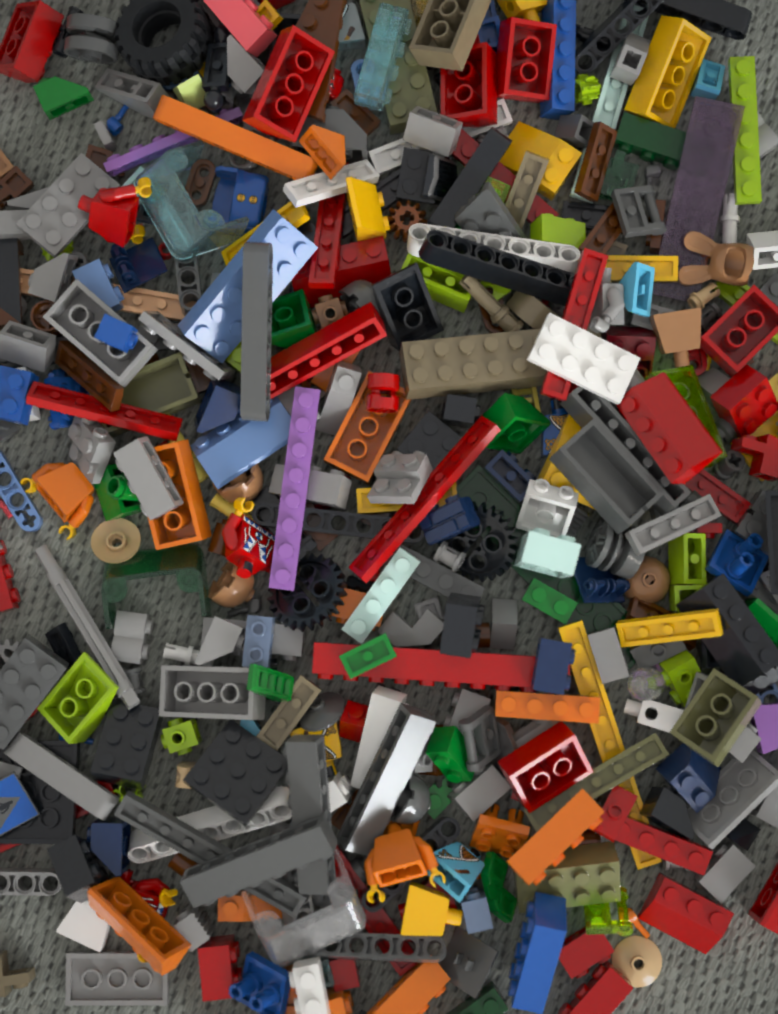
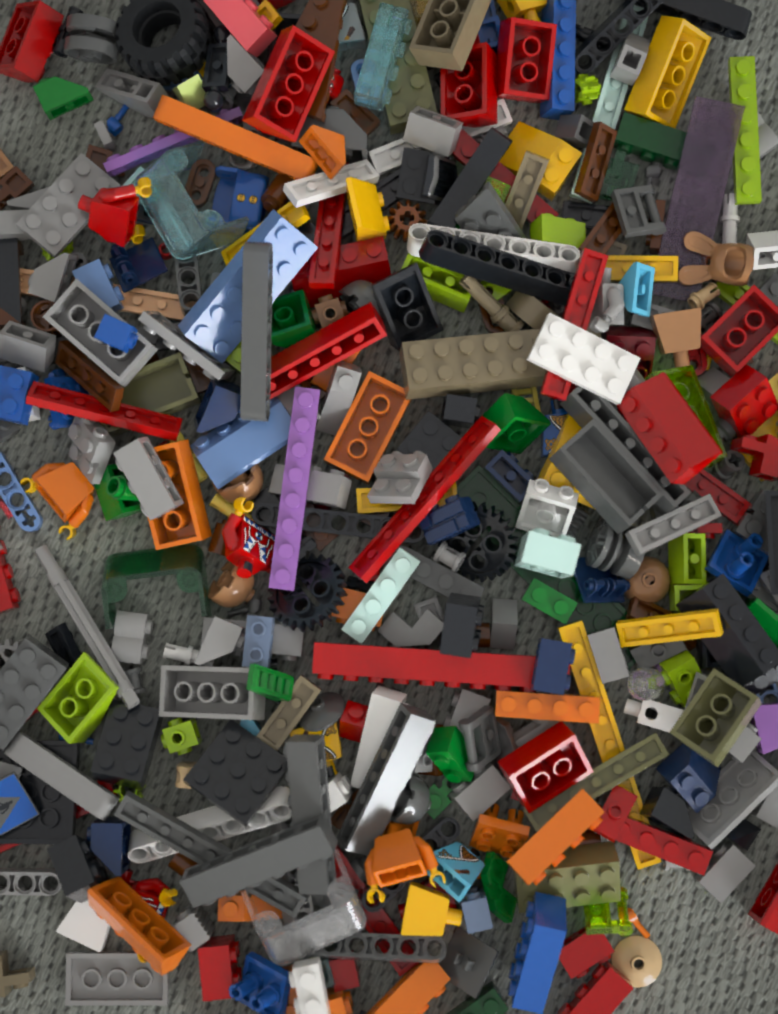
tan dish [91,518,141,564] -> none
green plate [339,633,397,679] -> none
red wheel [366,373,400,413] -> none
red slope [638,873,734,954] -> none
medium azure slope [690,59,725,103] -> none
none -> reddish brown brick [261,174,293,212]

